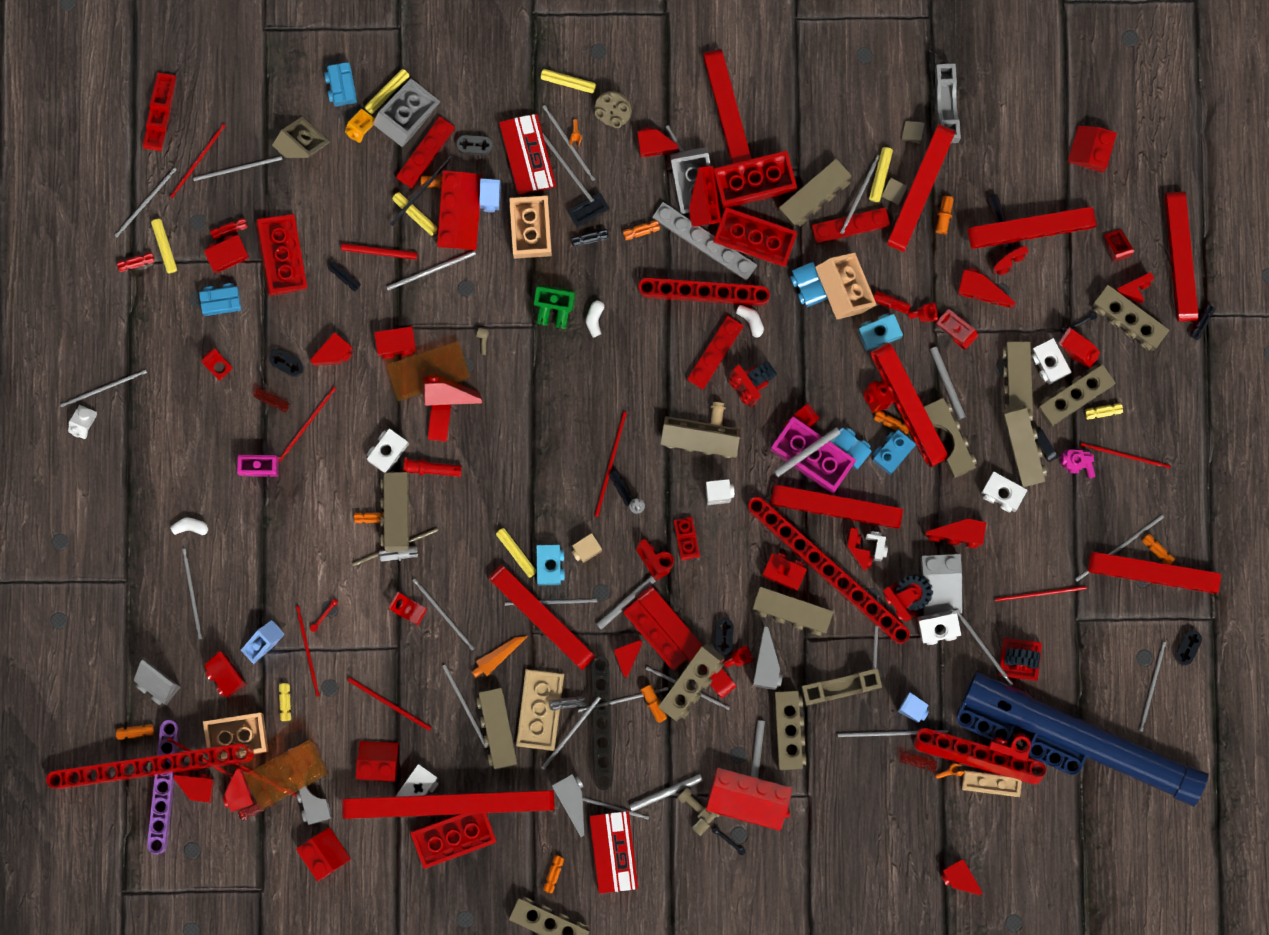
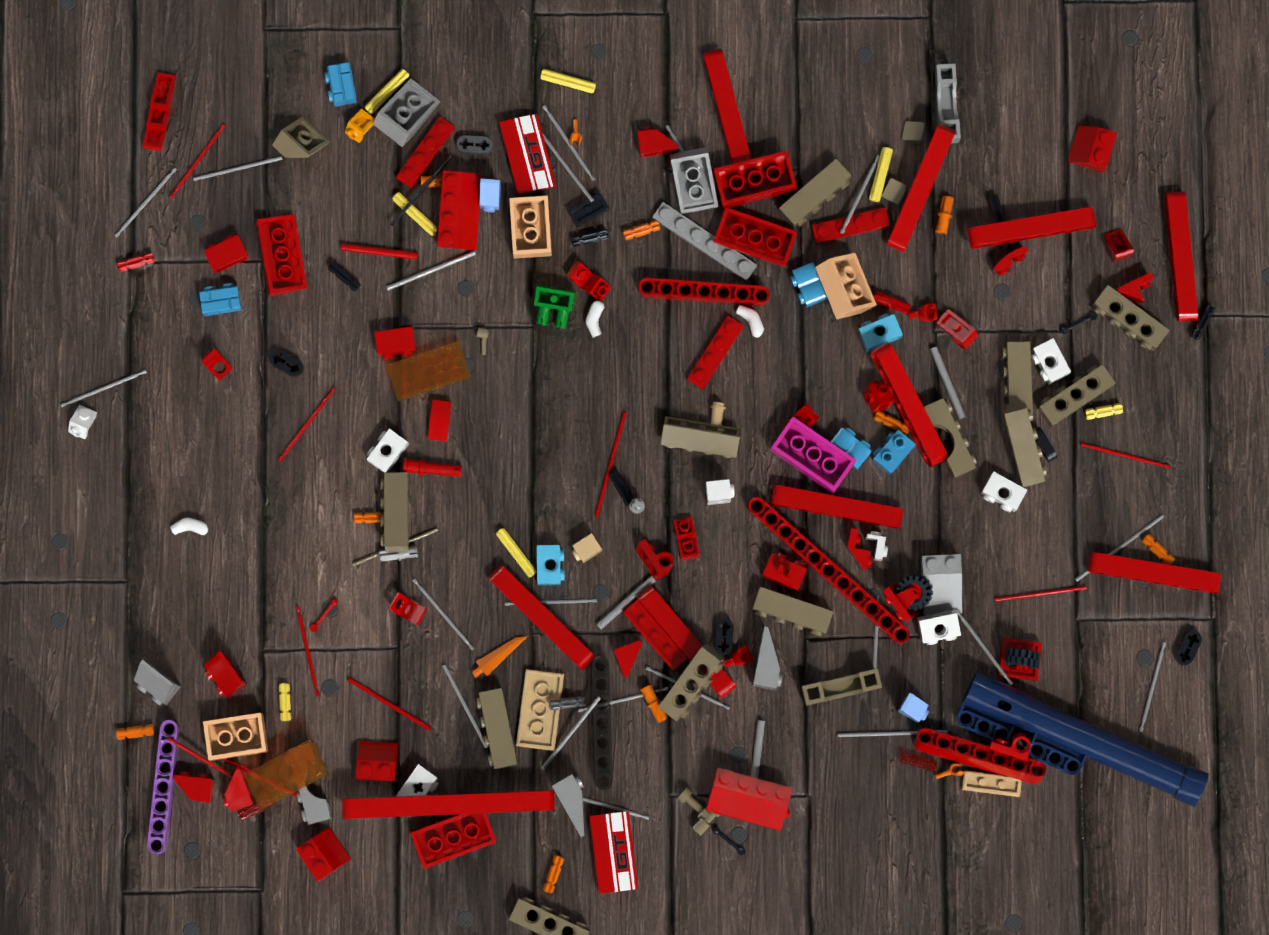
red beam [46,744,254,789] -> none
light yellow axle [151,219,177,274] -> none
light grey piece [182,548,202,639] -> none
red axle [210,218,248,240] -> none
dark pink brick [237,455,279,477] -> none
light blue slope [241,620,285,664] -> none
clear red axle [253,388,290,413] -> none
red slope [309,332,353,366] -> none
slope [423,374,482,405] -> none
dark tan plate [595,91,632,128] -> none
light grey bar [629,774,703,812] -> none
red slope [689,166,721,227] -> none
red plate [728,361,777,408] -> none
light grey bar [774,427,841,477] -> none
dark tan brick [774,691,806,770] -> none
red slope [924,519,987,549] -> none
red slope [941,859,982,895] -> none
red slope [957,268,1015,309] -> none
red slope [1059,328,1101,368] -> none
dark pink piece [1059,450,1096,478] -> none
none -> red slope [566,261,612,301]

